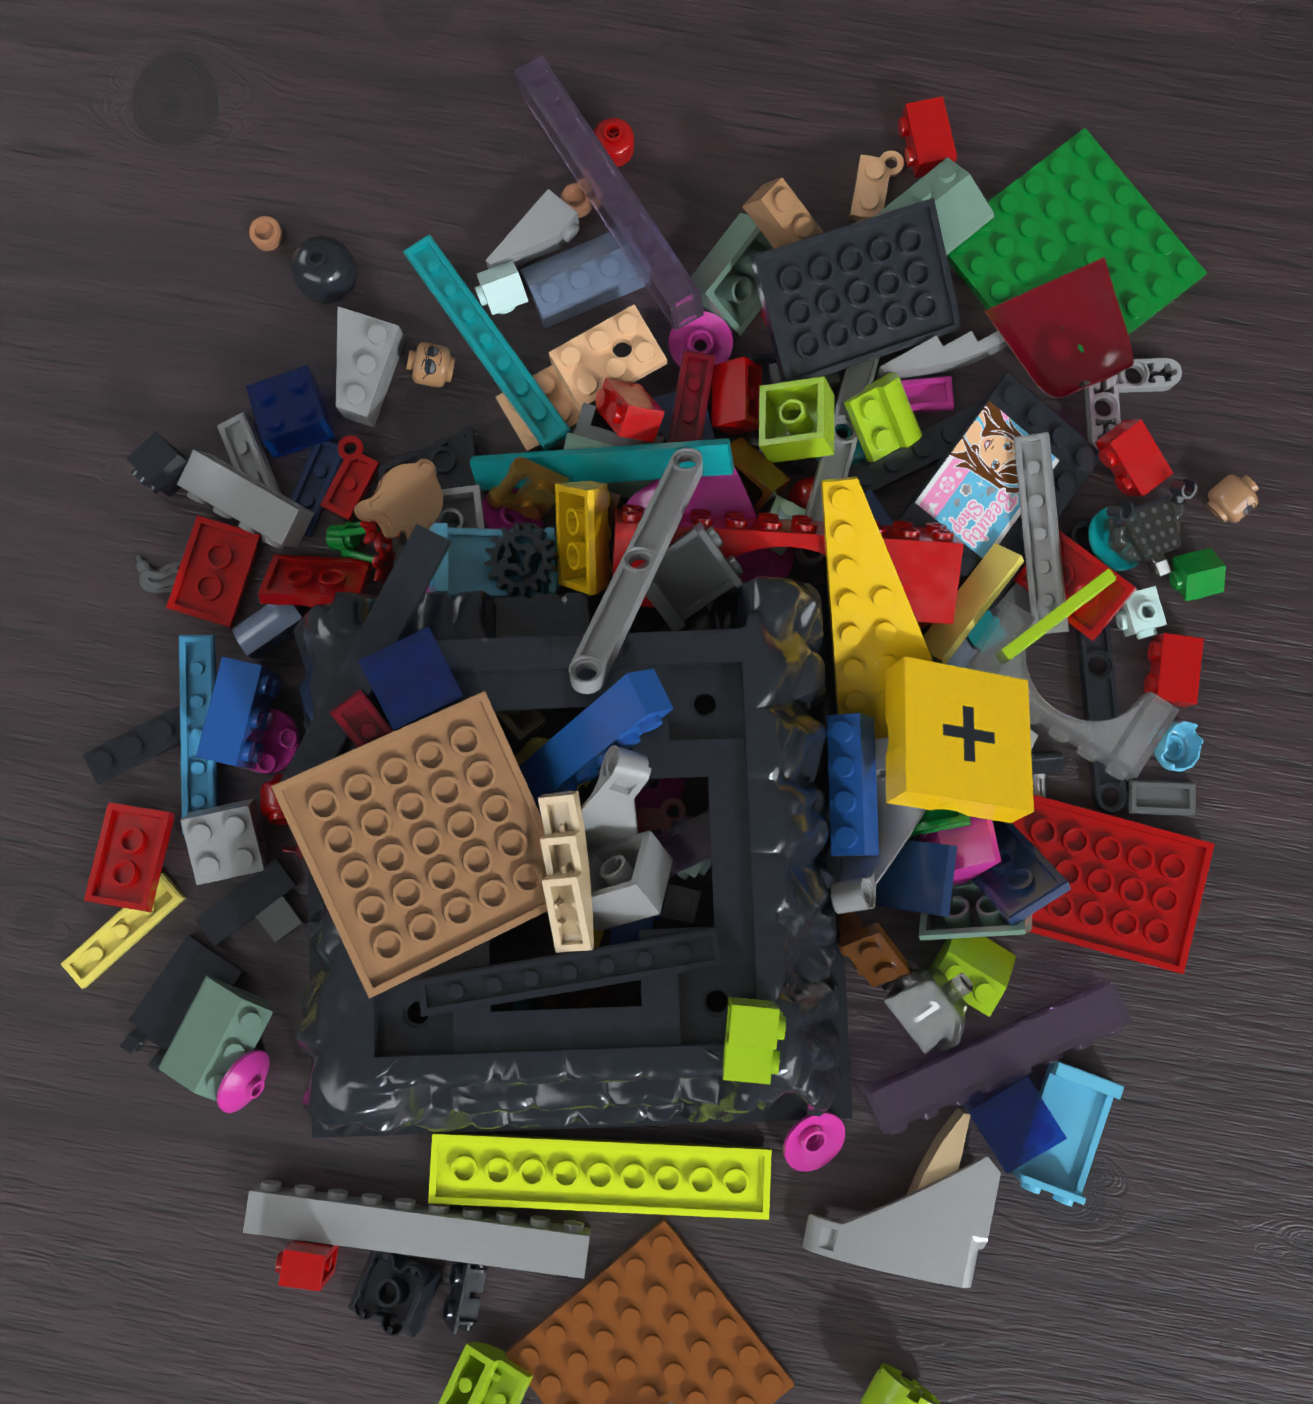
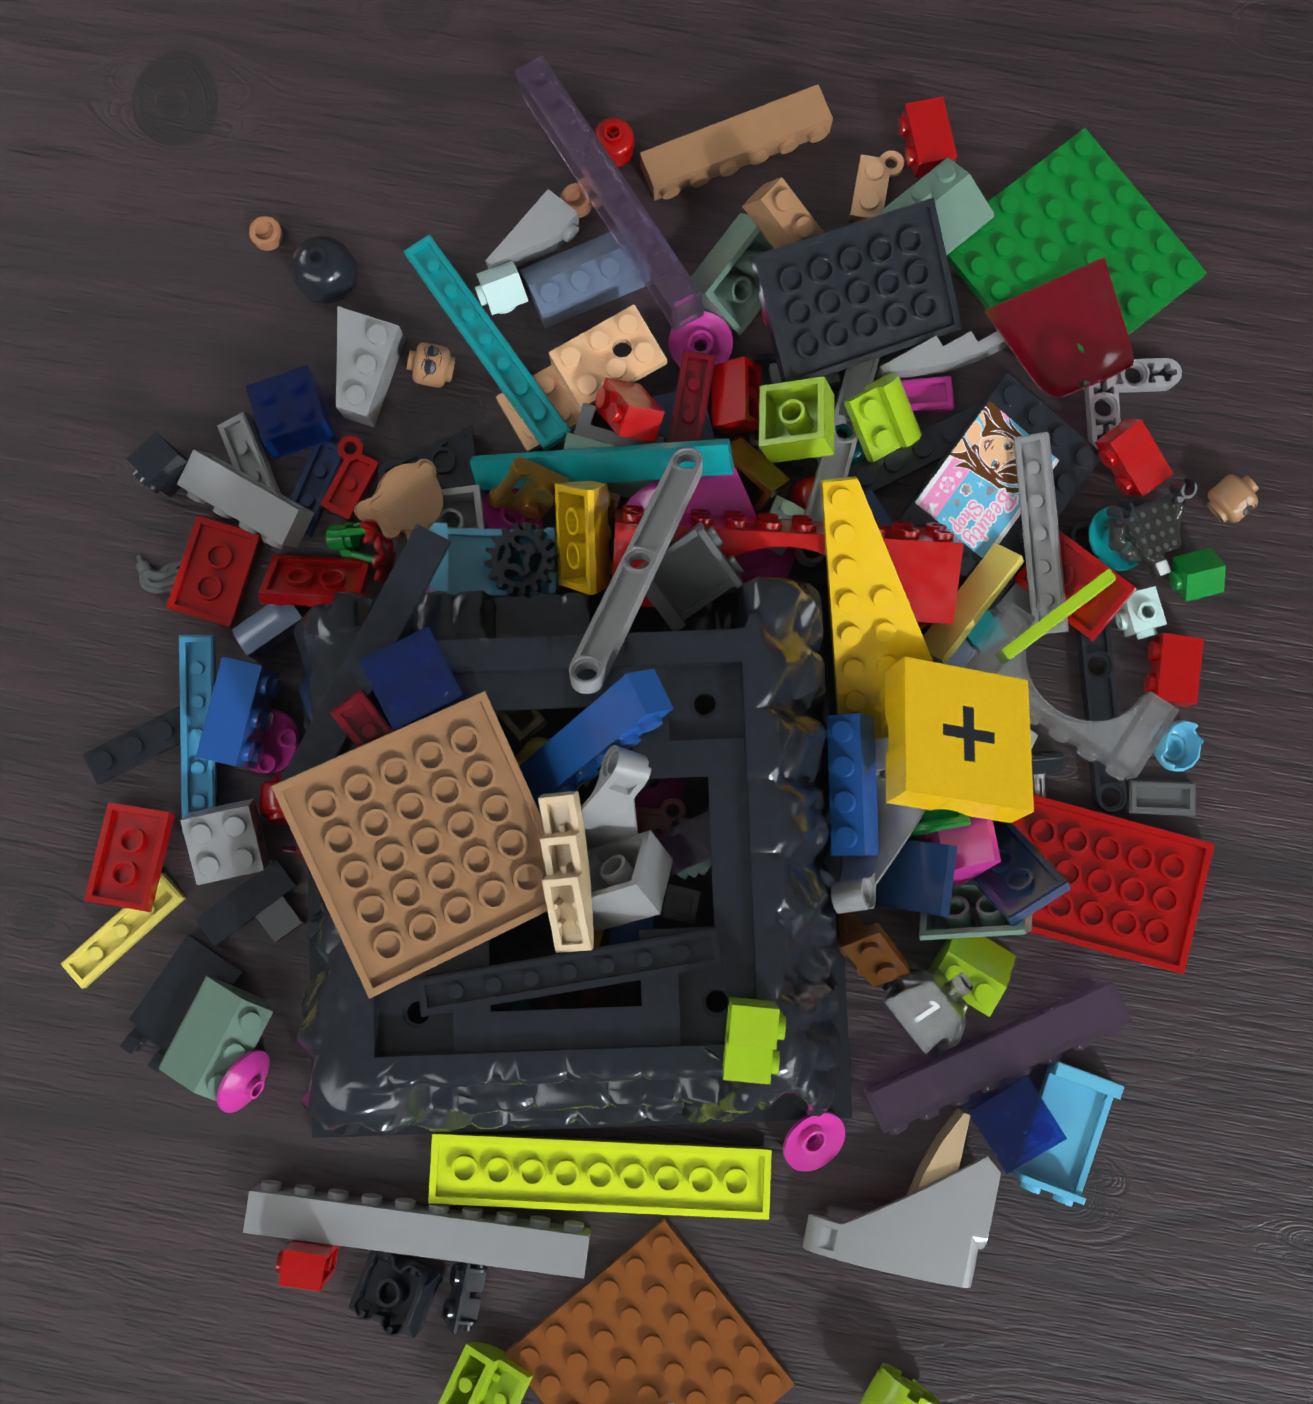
none -> medium nougat brick [640,84,833,201]

